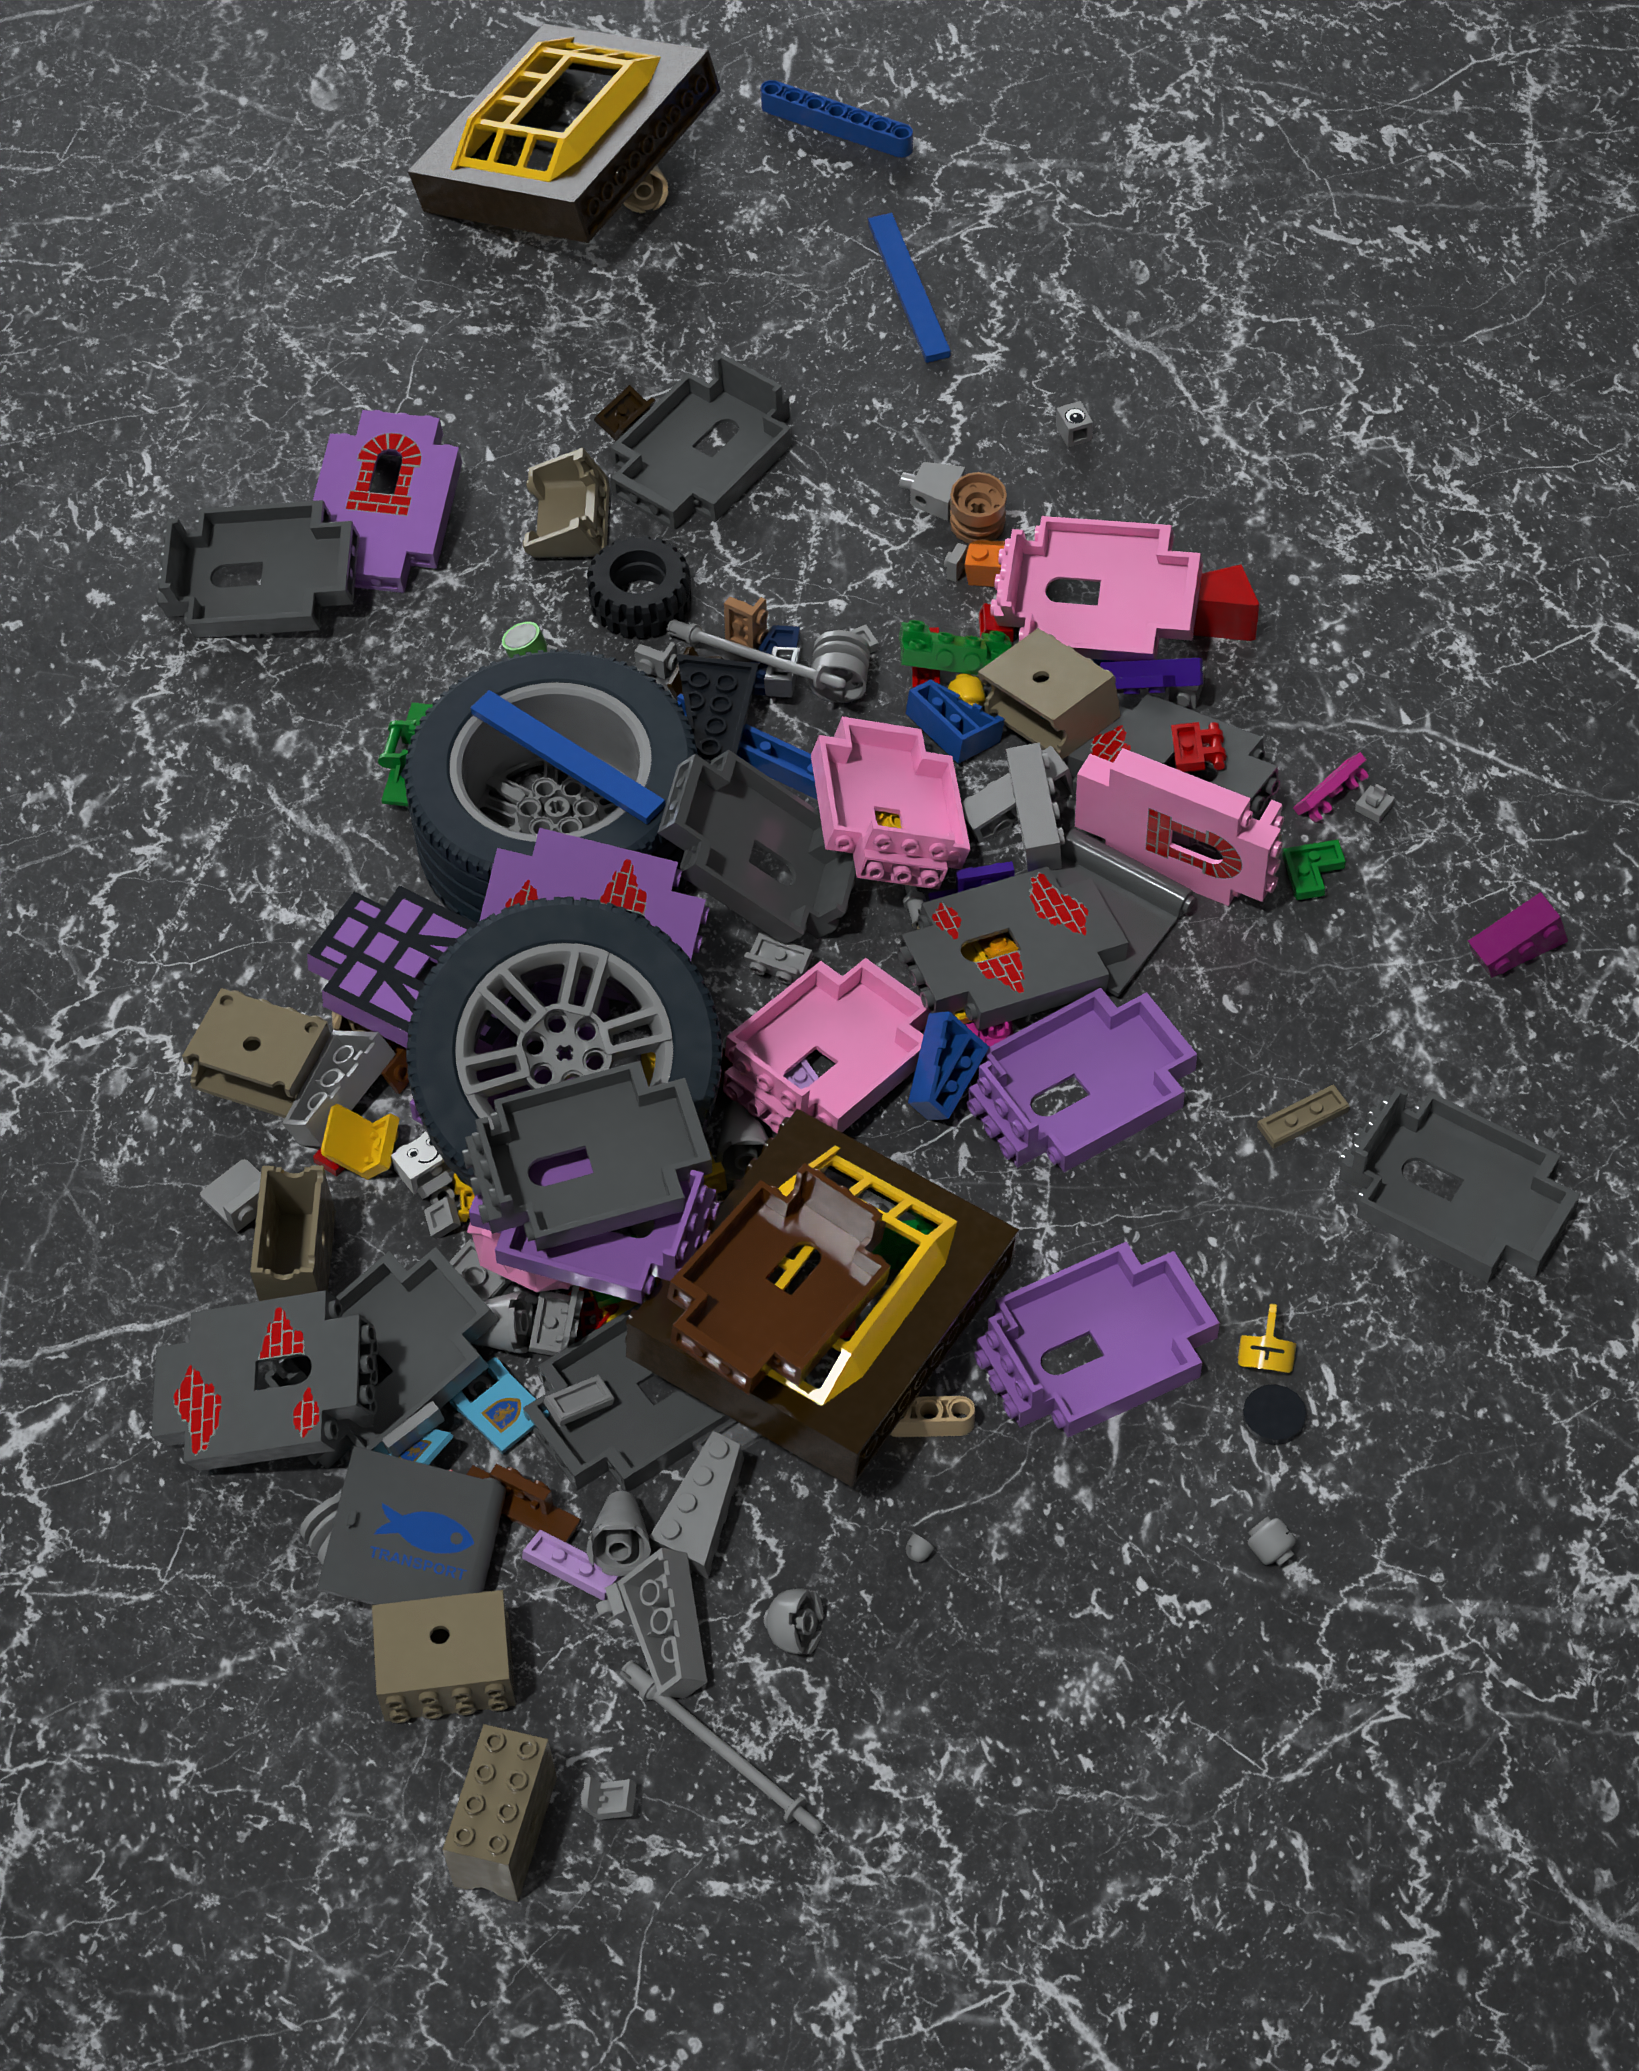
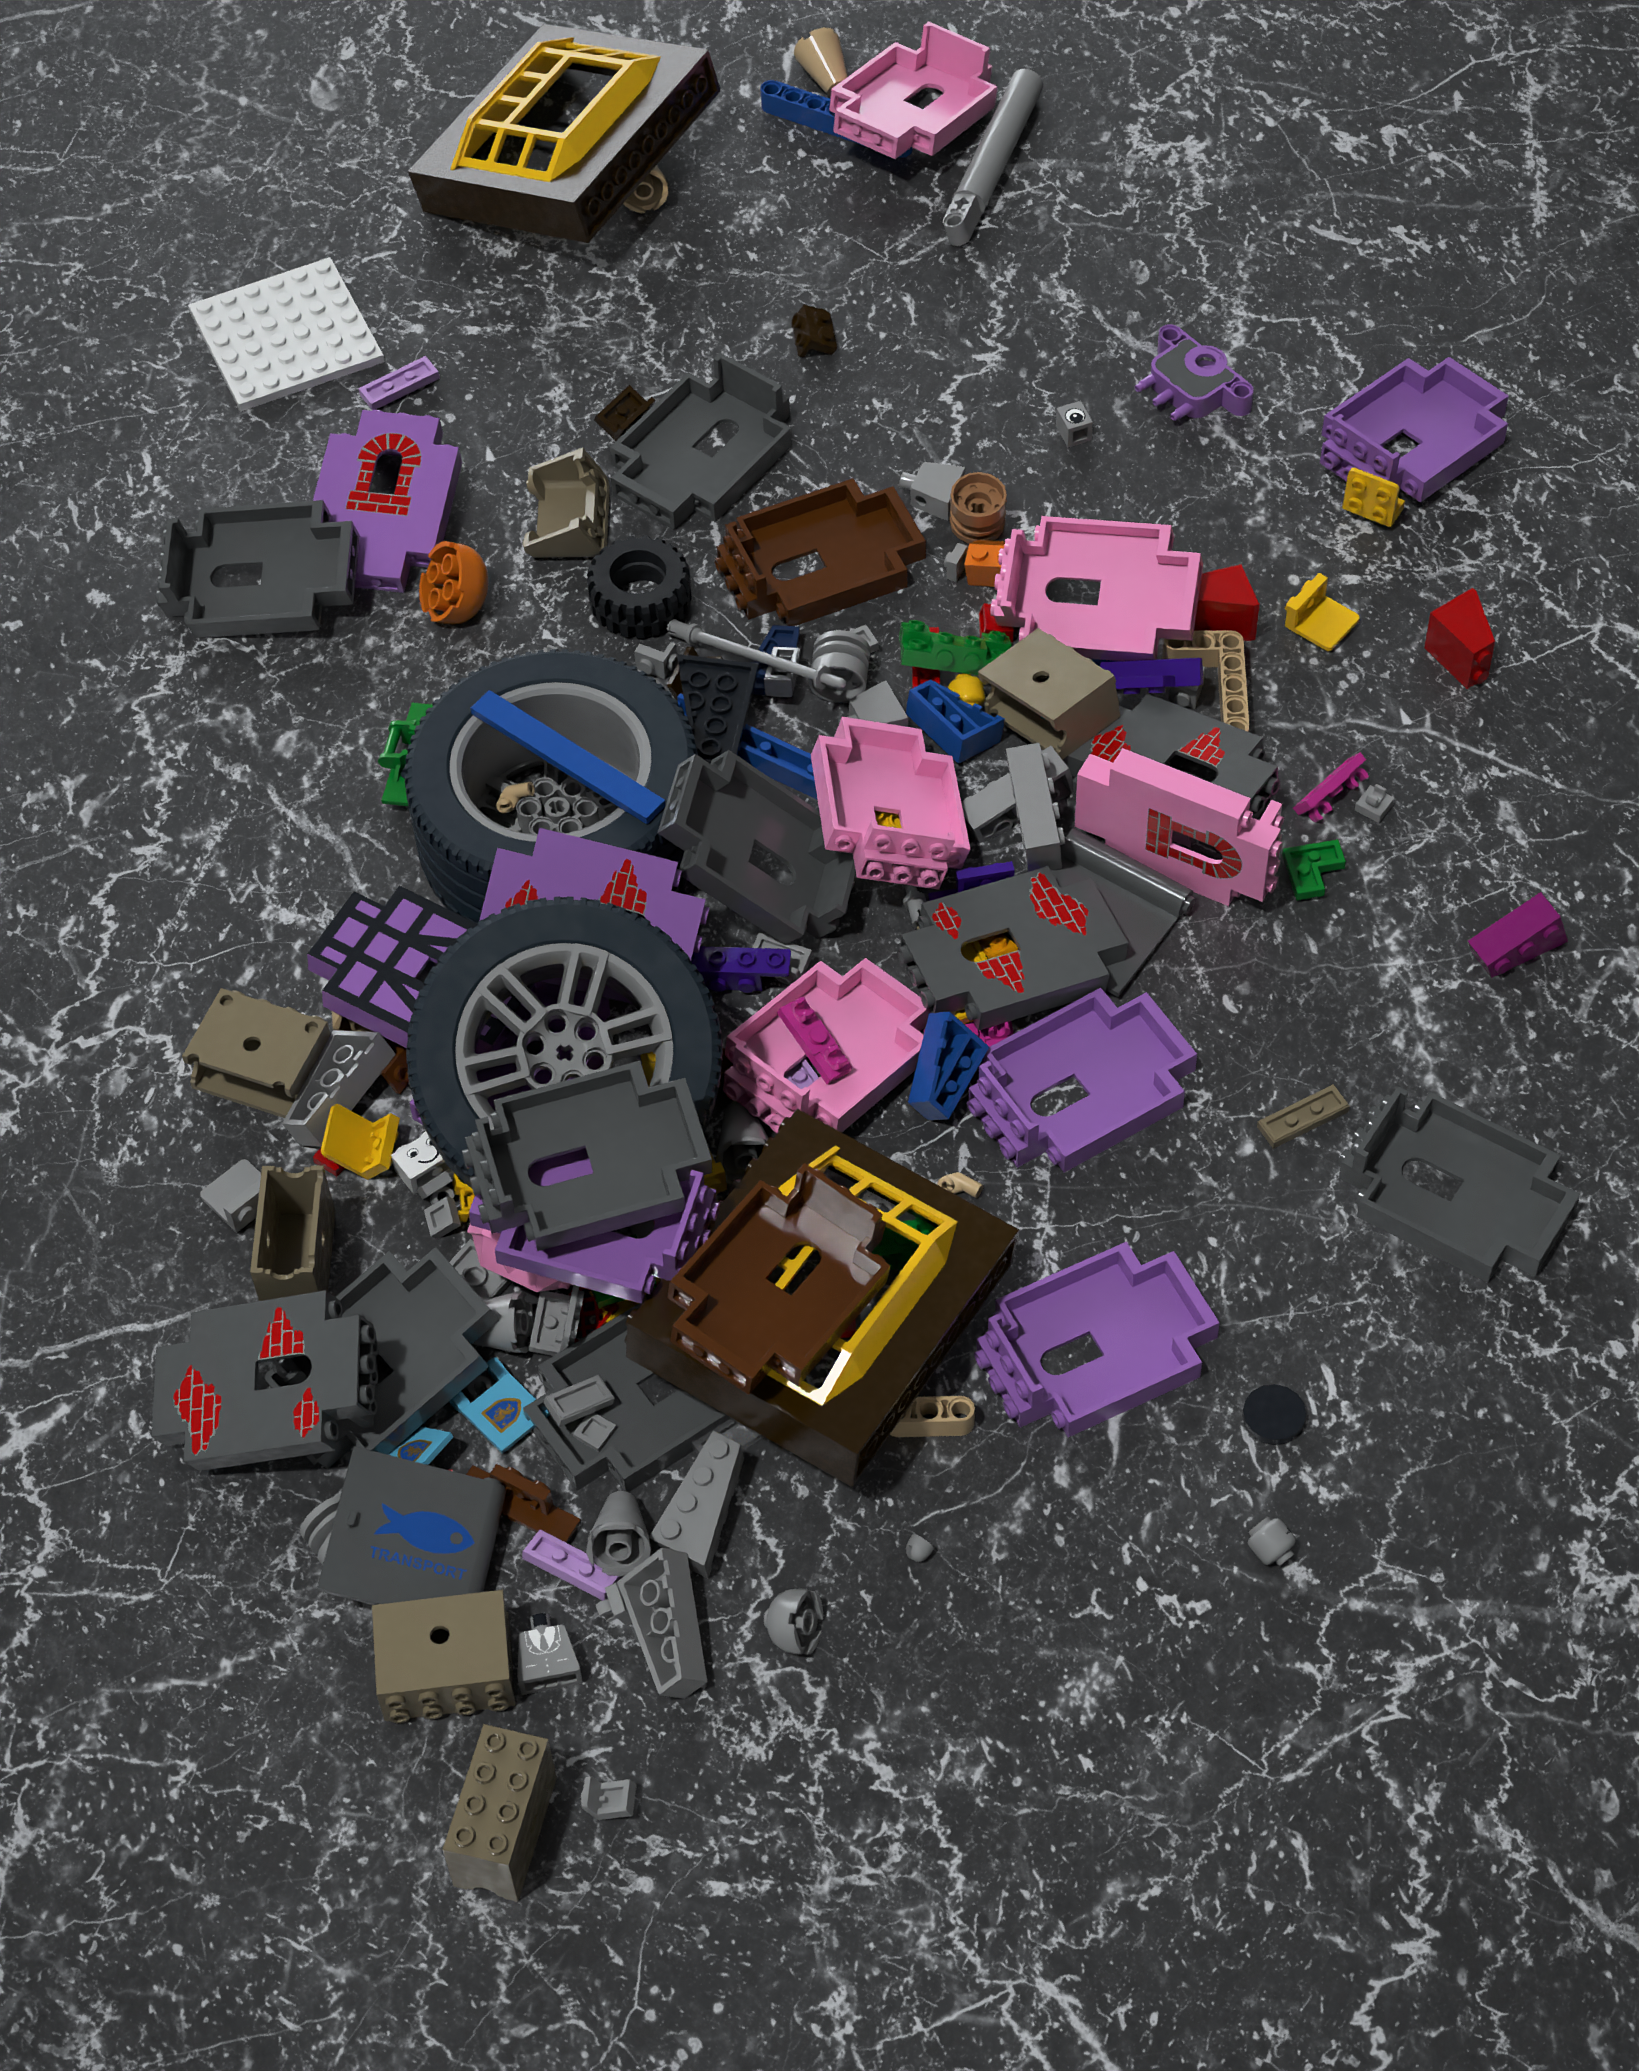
light grey tile [382,1401,445,1457] -> none
piece [502,622,548,658] -> none
light grey bar [619,1660,823,1834] -> none
medium nougat bracket [724,597,769,649] -> none
blue tile [868,213,951,363] -> none
red plate [1171,722,1227,772] -> none
yellow helmet [1238,1304,1296,1373] -> none
none -> white plate [188,257,385,412]
none -> lavender plate [359,356,439,411]
none -> orange cylinder [419,541,489,624]
none -> tan arm [496,782,535,814]
none -> light grey torso [518,1613,583,1695]
none -> light grey plate [573,1412,616,1452]
none -> dark purple bracket [691,946,791,993]
none -> reddish brown panel [714,478,926,626]
none -> dark pink plate [777,996,853,1084]
none -> dark brown bracket [791,304,837,358]
none -> tan cone [793,28,848,97]
none -> bright pink panel [829,22,998,159]
none -> light grey torso [838,681,908,727]
none -> tan arm [937,1172,983,1198]
none -> light grey piece [943,69,1043,246]
none -> medium lavender piece [1135,324,1254,421]
none -> tan beam [1162,630,1249,732]
none -> yellow bracket [1285,573,1359,651]
none -> medium lavender panel [1320,357,1508,502]
none -> yellow bracket [1342,468,1405,528]
none -> red slope [1424,588,1495,689]

